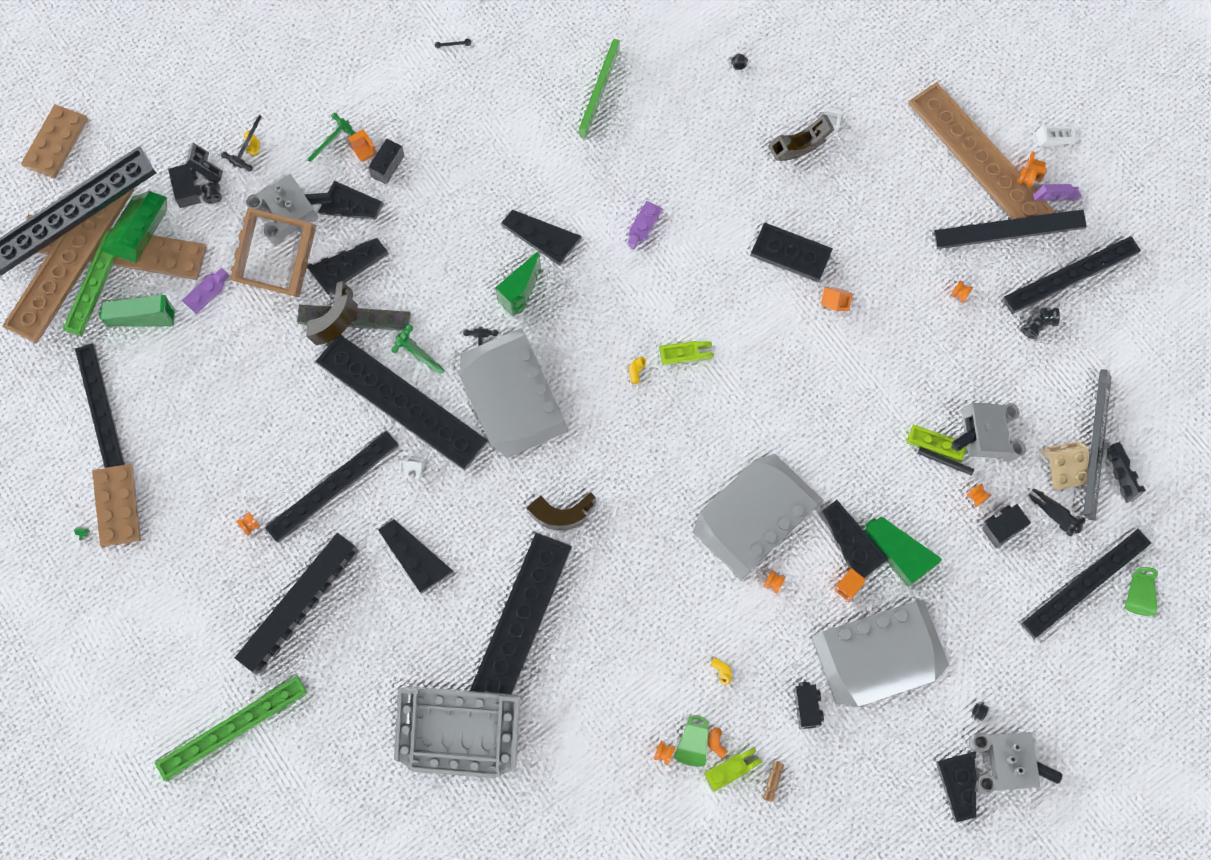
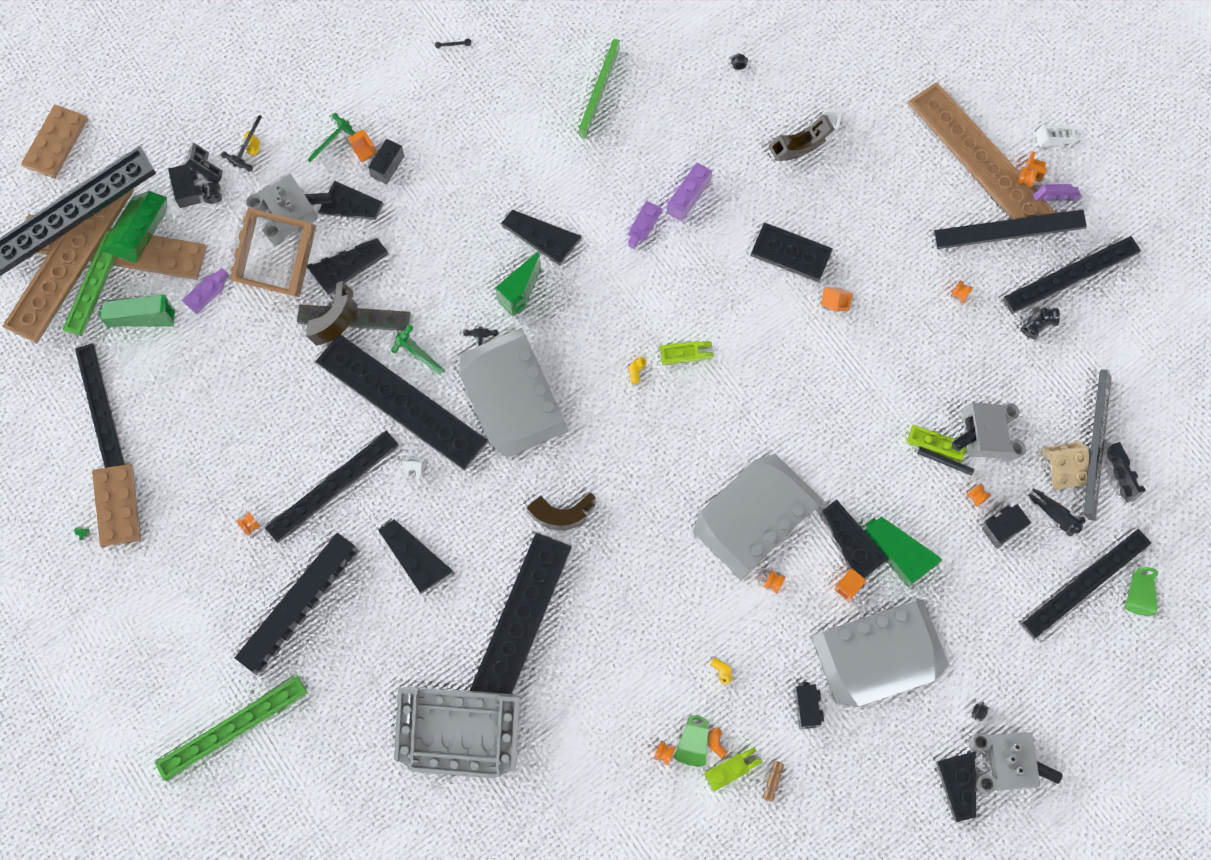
none -> medium lavender brick [667,162,712,222]

